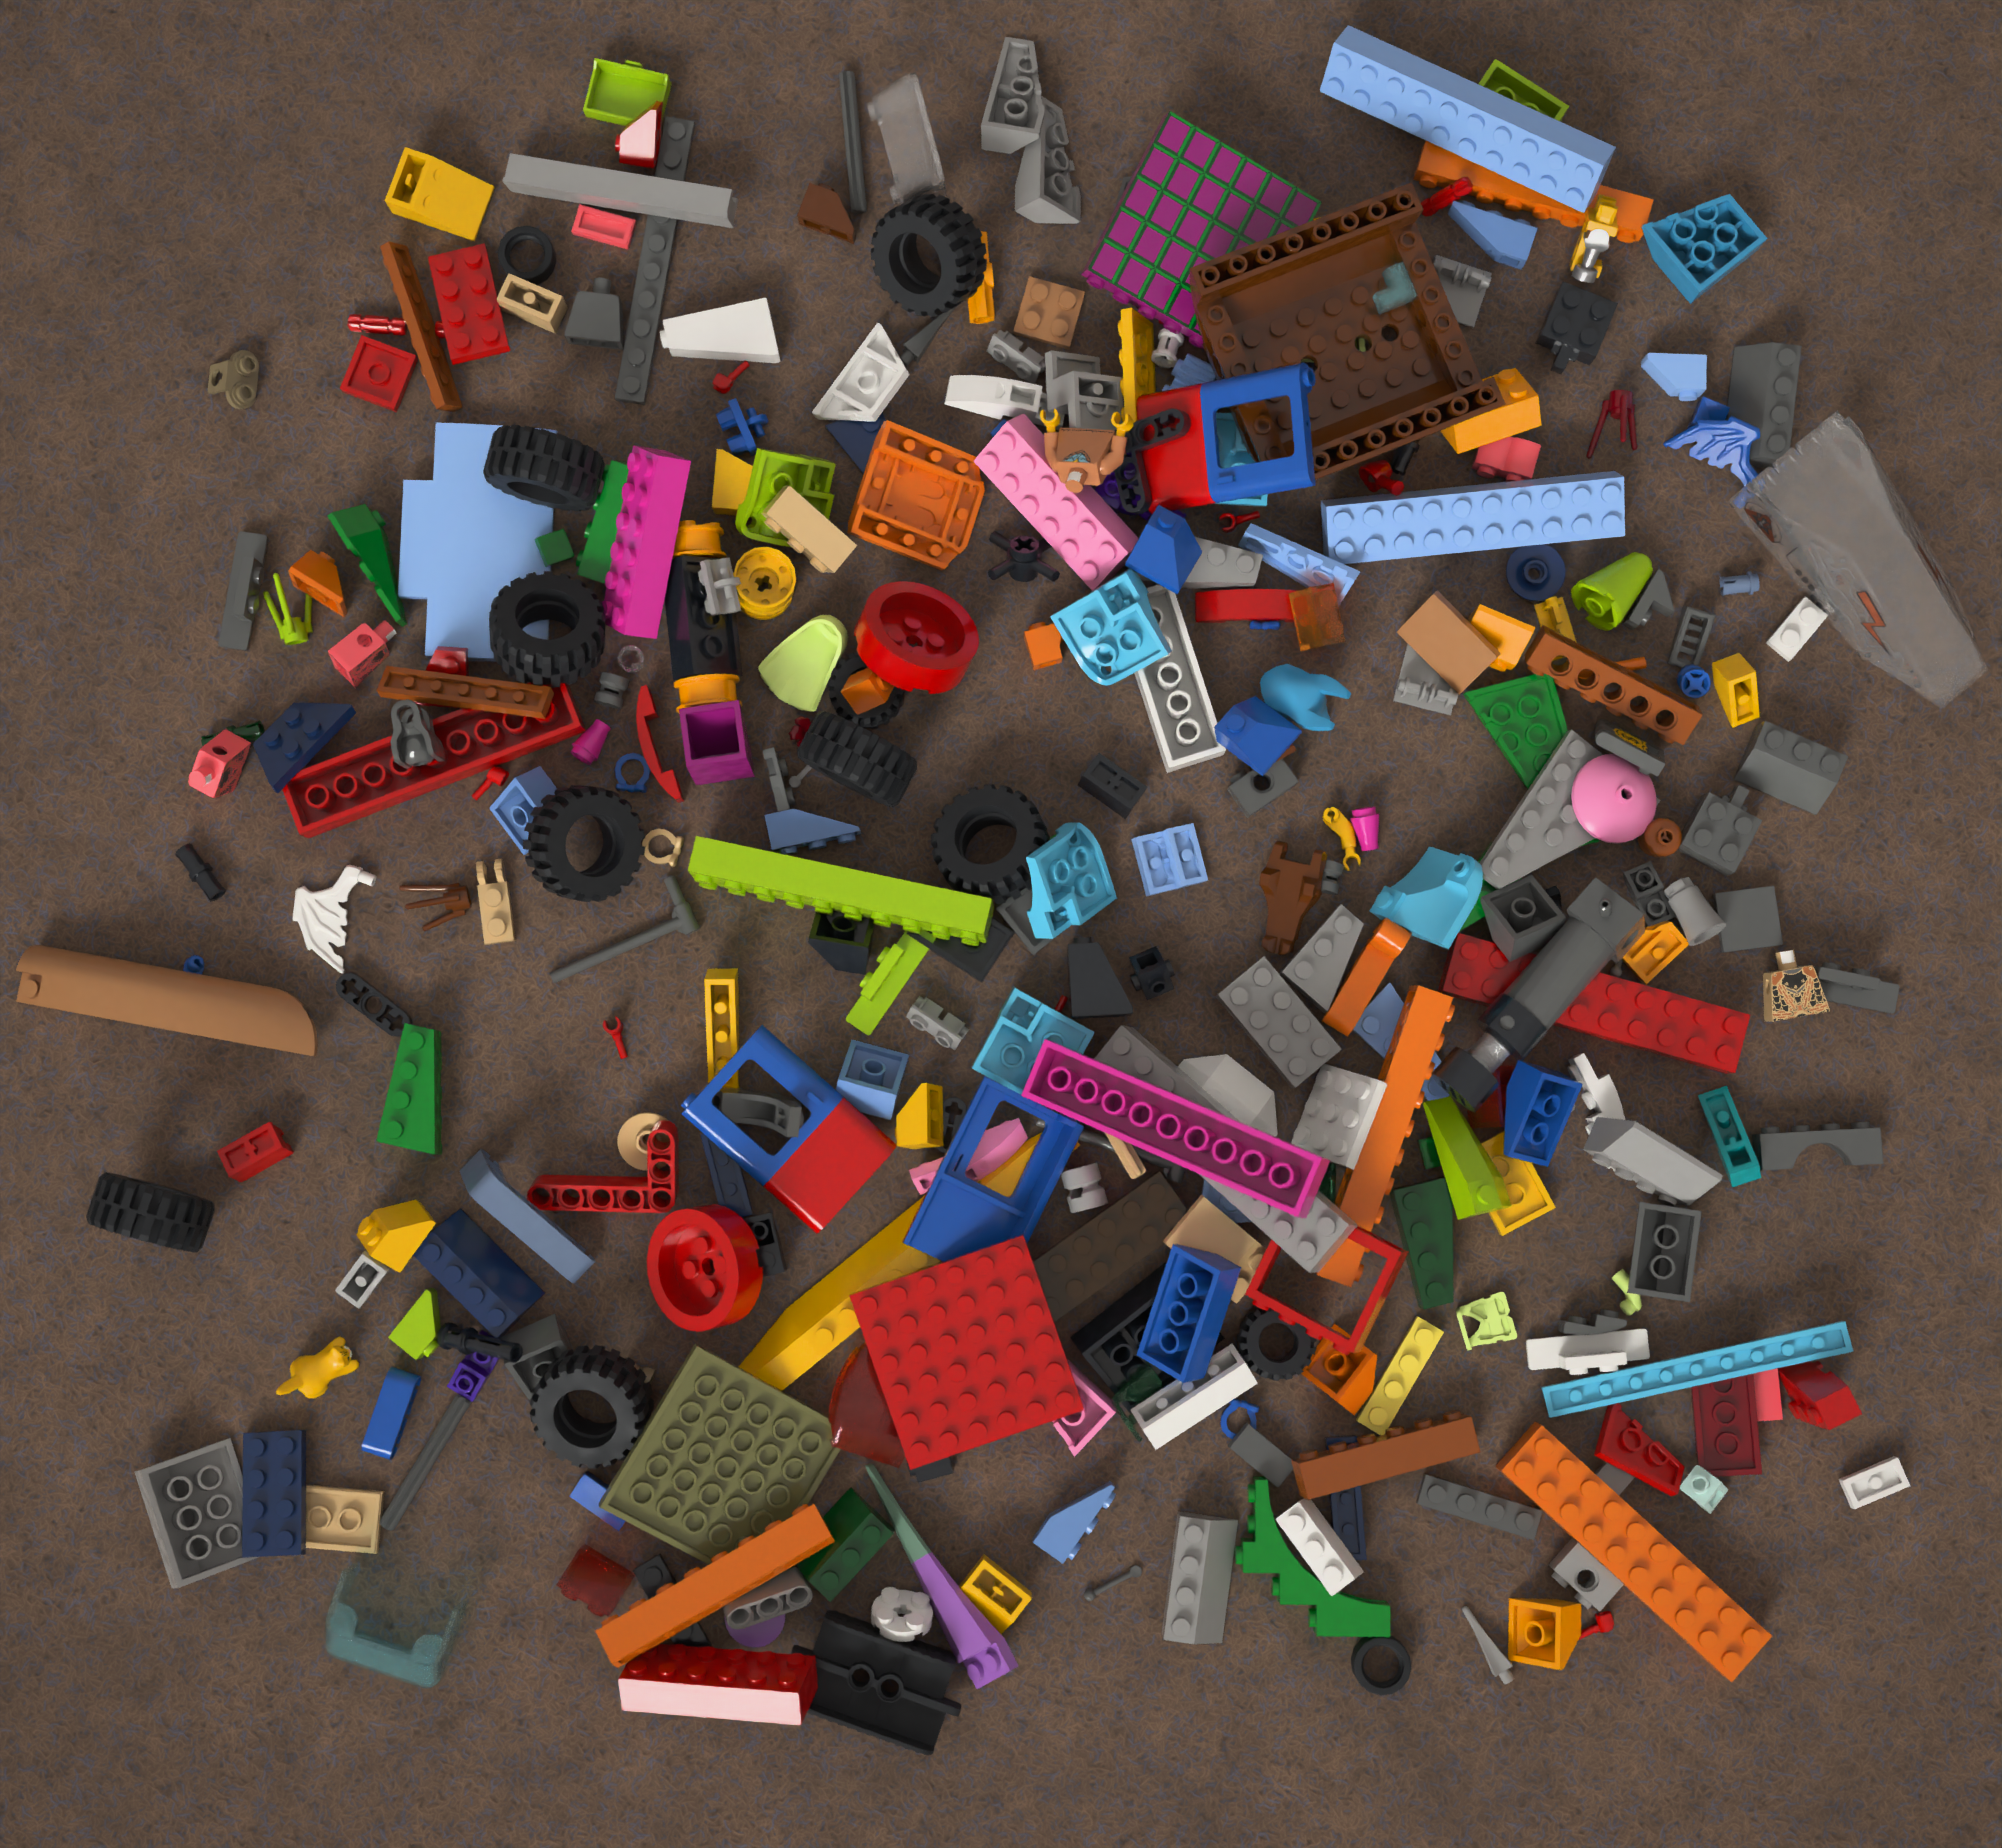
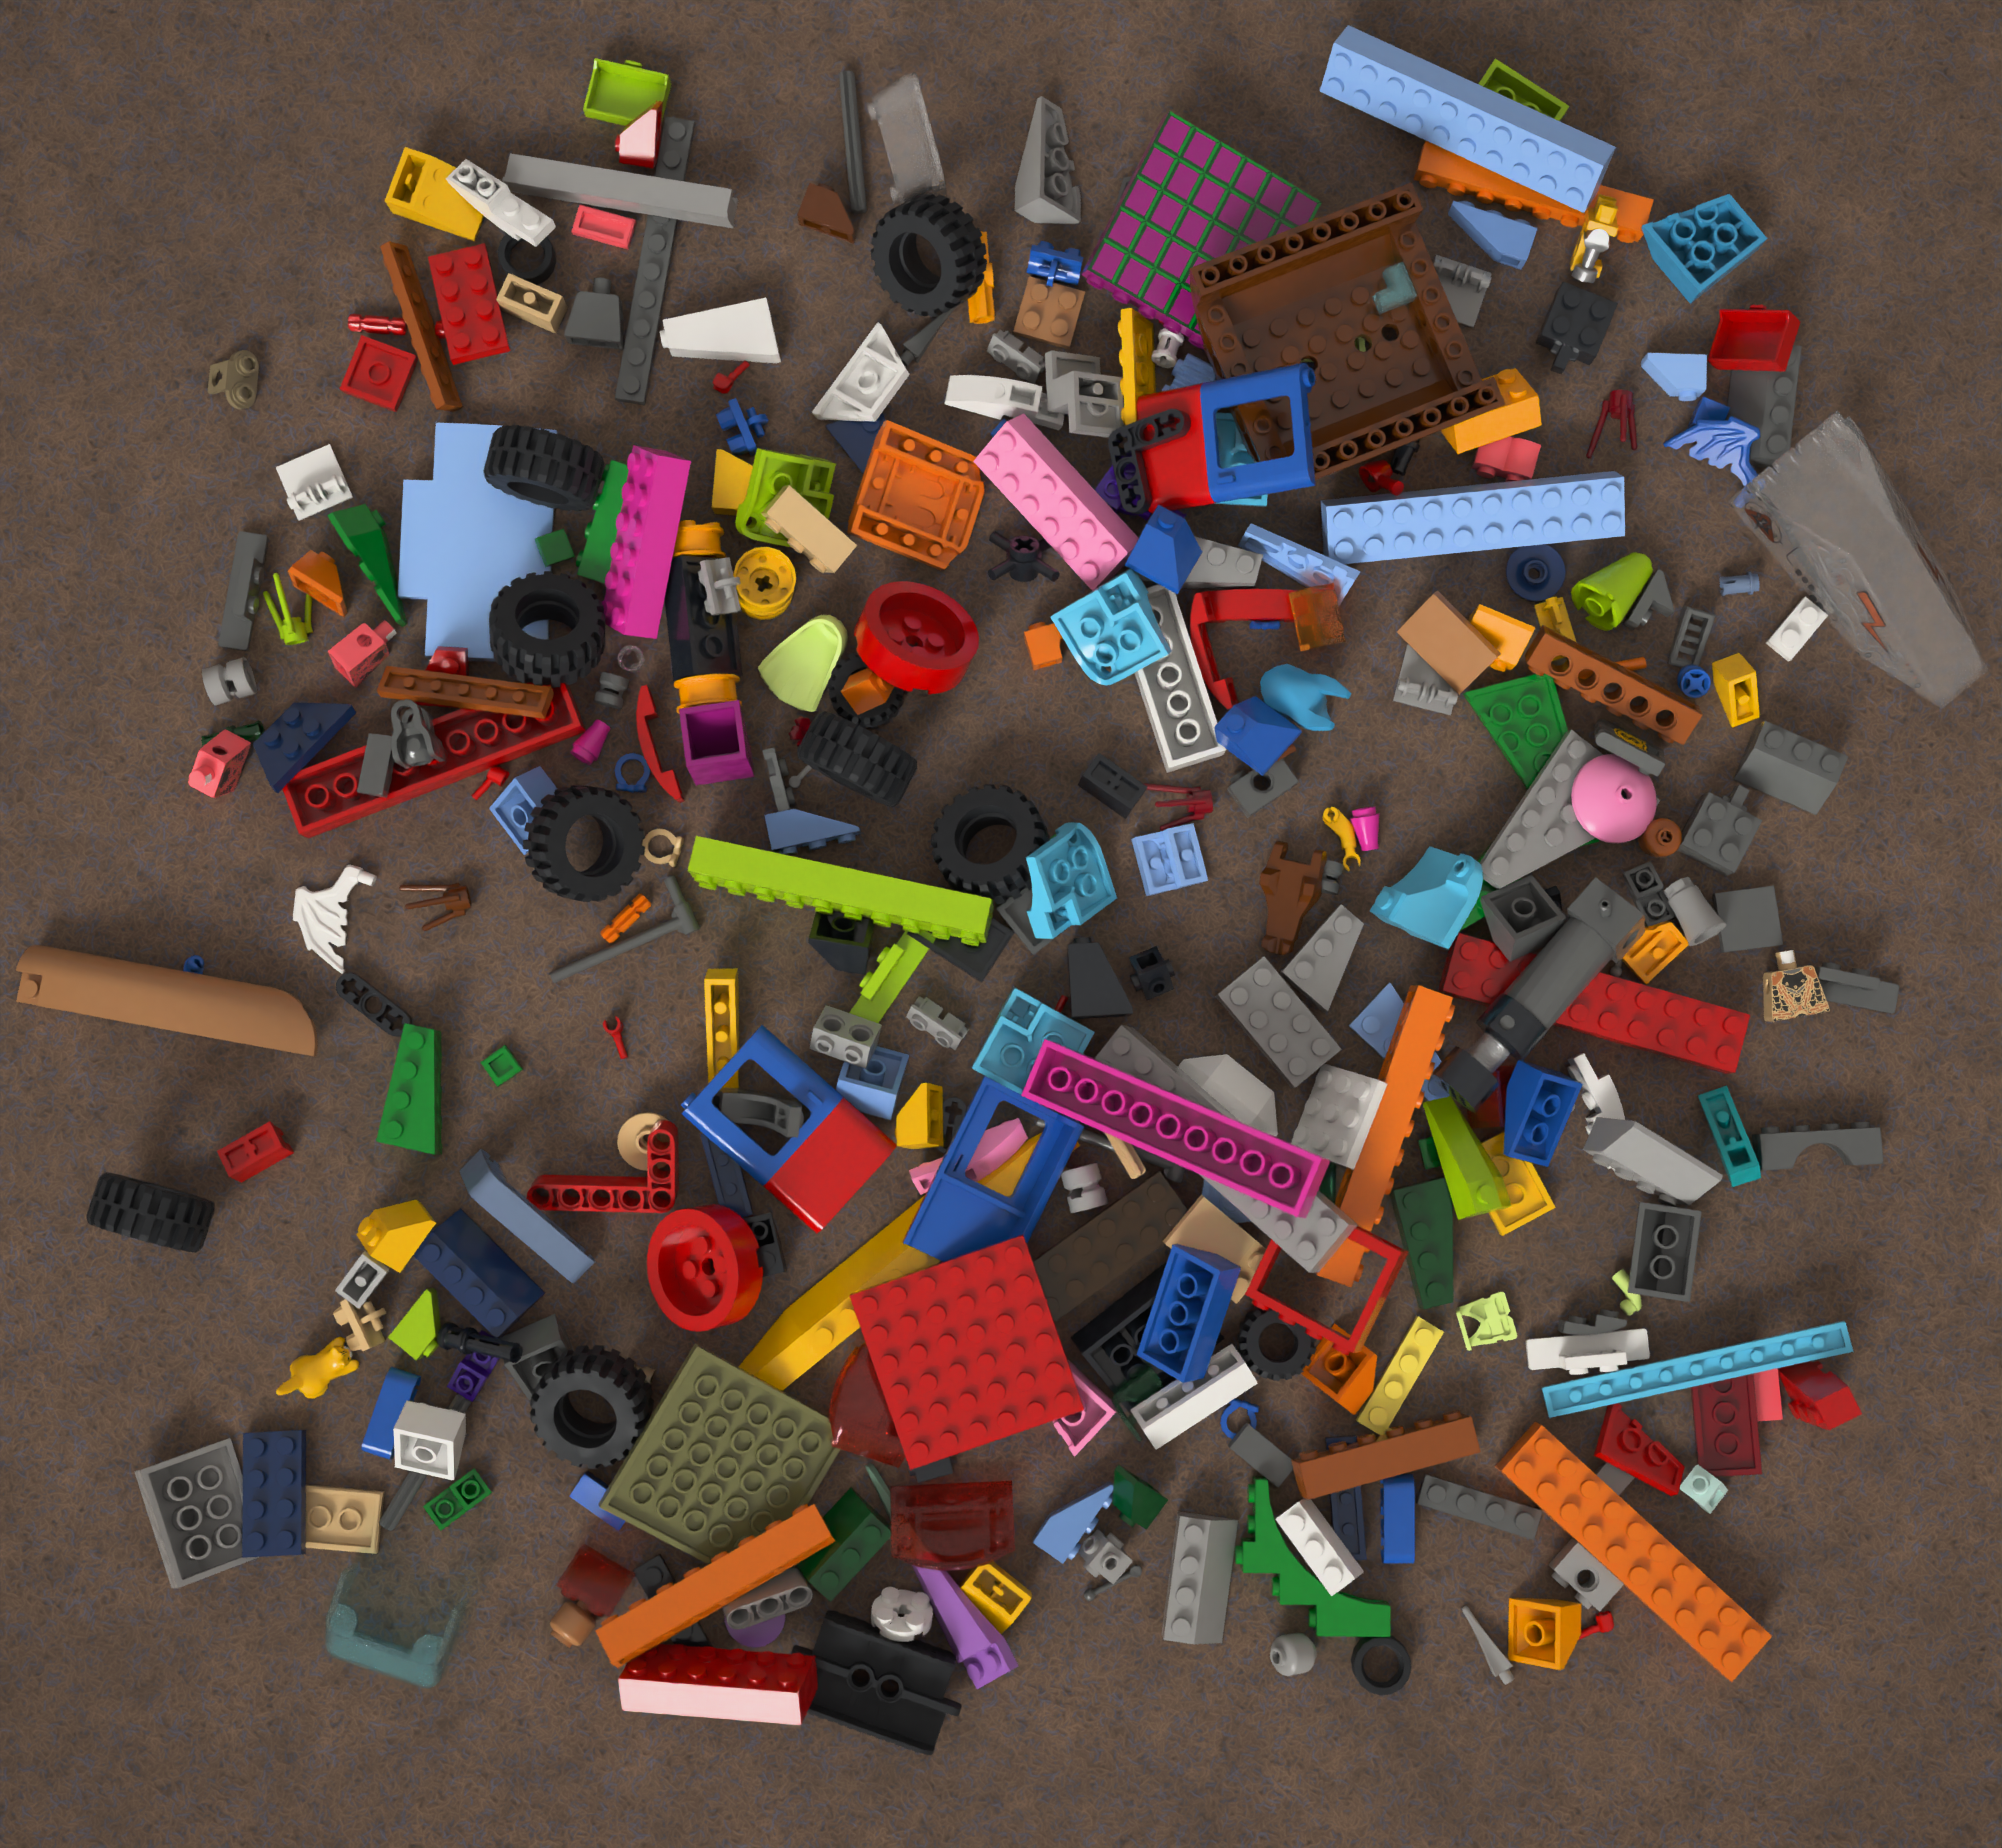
black pin [175,843,226,902] -> none
tan hinge [476,858,516,945] -> none
light grey wedge [981,37,1045,154] -> none
nougat torso [1040,408,1133,493] -> none
red hand [1219,511,1260,533] -> none
orange beam [1321,917,1412,1037] -> none
red axle [1421,177,1473,217] -> none
white plate [1839,1456,1910,1509] -> none
none -> light grey wheel [202,657,257,706]
none -> white hinge [276,444,353,521]
none -> tan hips [333,1299,386,1351]
none -> dark grey slope [357,733,395,798]
none -> white slope [394,1401,466,1481]
none -> green slope [423,1468,492,1531]
none -> white slope [446,159,556,247]
none -> green tile [480,1045,523,1087]
none -> medium nougat head [550,1600,596,1648]
none -> orange axle [600,894,651,943]
none -> light grey brick [809,1005,882,1069]
none -> clear red slope [890,1481,1015,1571]
none -> blue hips [1027,241,1084,287]
none -> light grey brick [1078,1529,1133,1585]
none -> dark green slope [1112,1464,1168,1530]
none -> dark red plant [1143,783,1213,831]
none -> red slope [1190,591,1239,709]
none -> light grey head [1270,1632,1317,1676]
none -> blue beam [1380,1474,1415,1564]
none -> red container [1707,305,1801,372]

